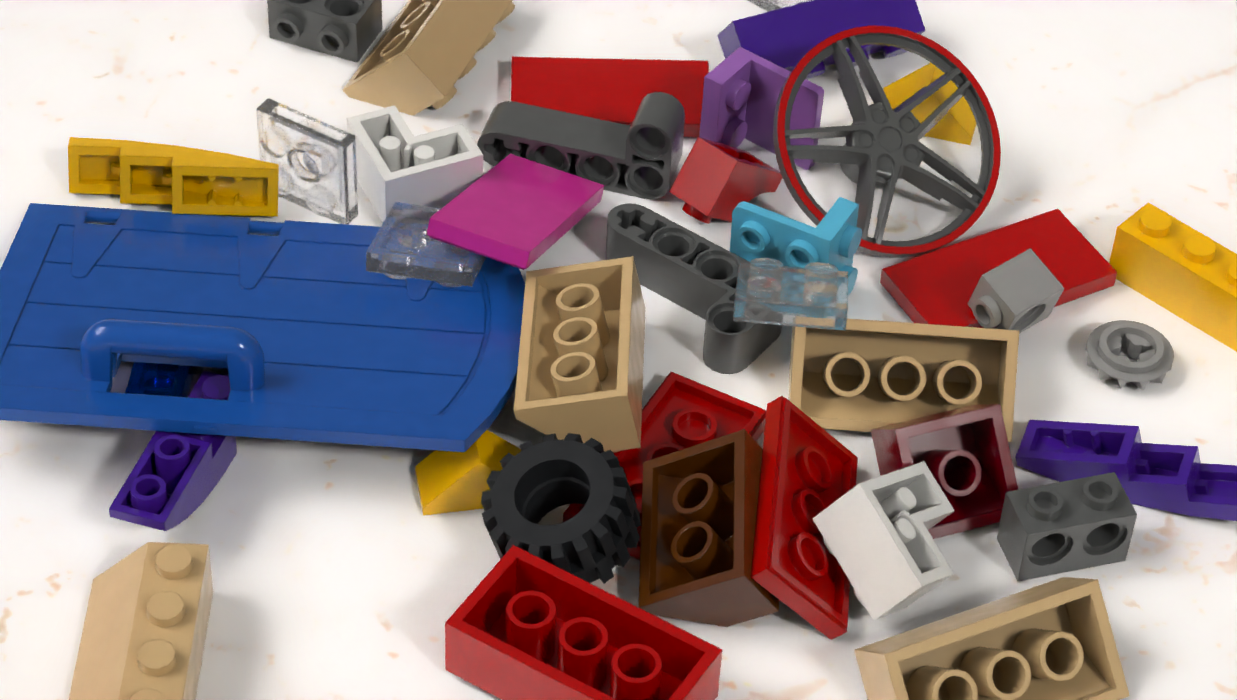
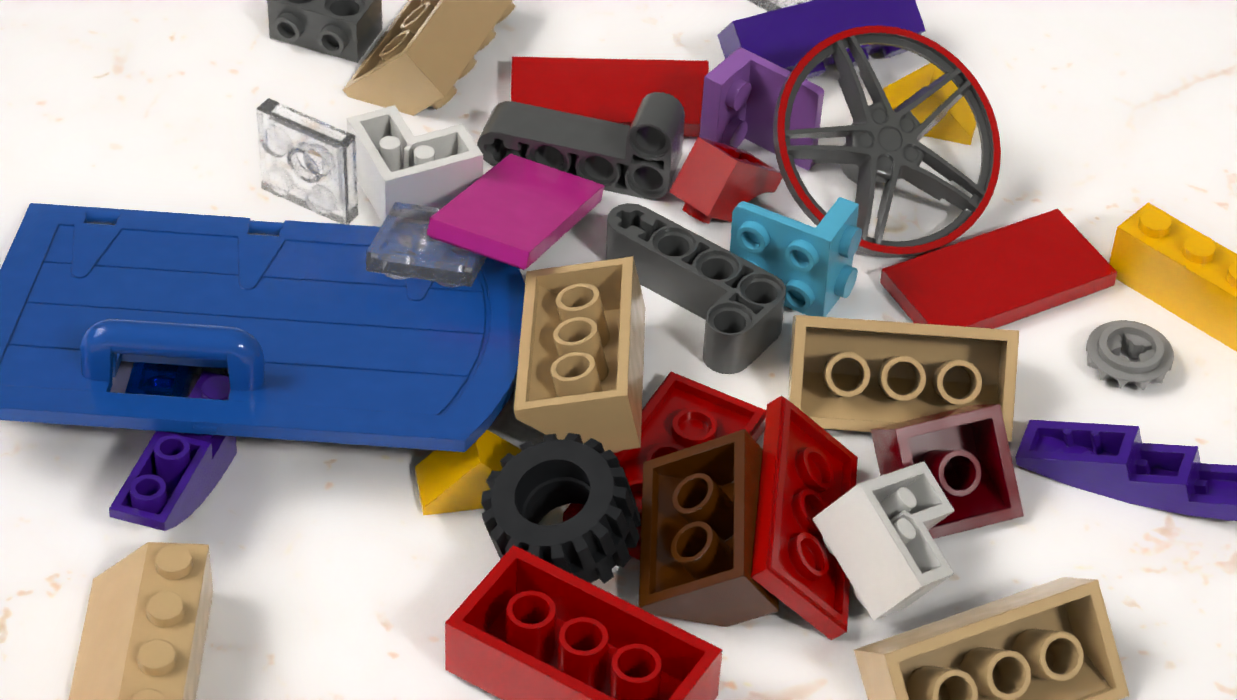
yellow slope [68,137,279,217] -> none
clear plate [733,258,848,331] -> none
light grey brick [967,248,1064,333] -> none
dark grey brick [997,472,1137,581] -> none

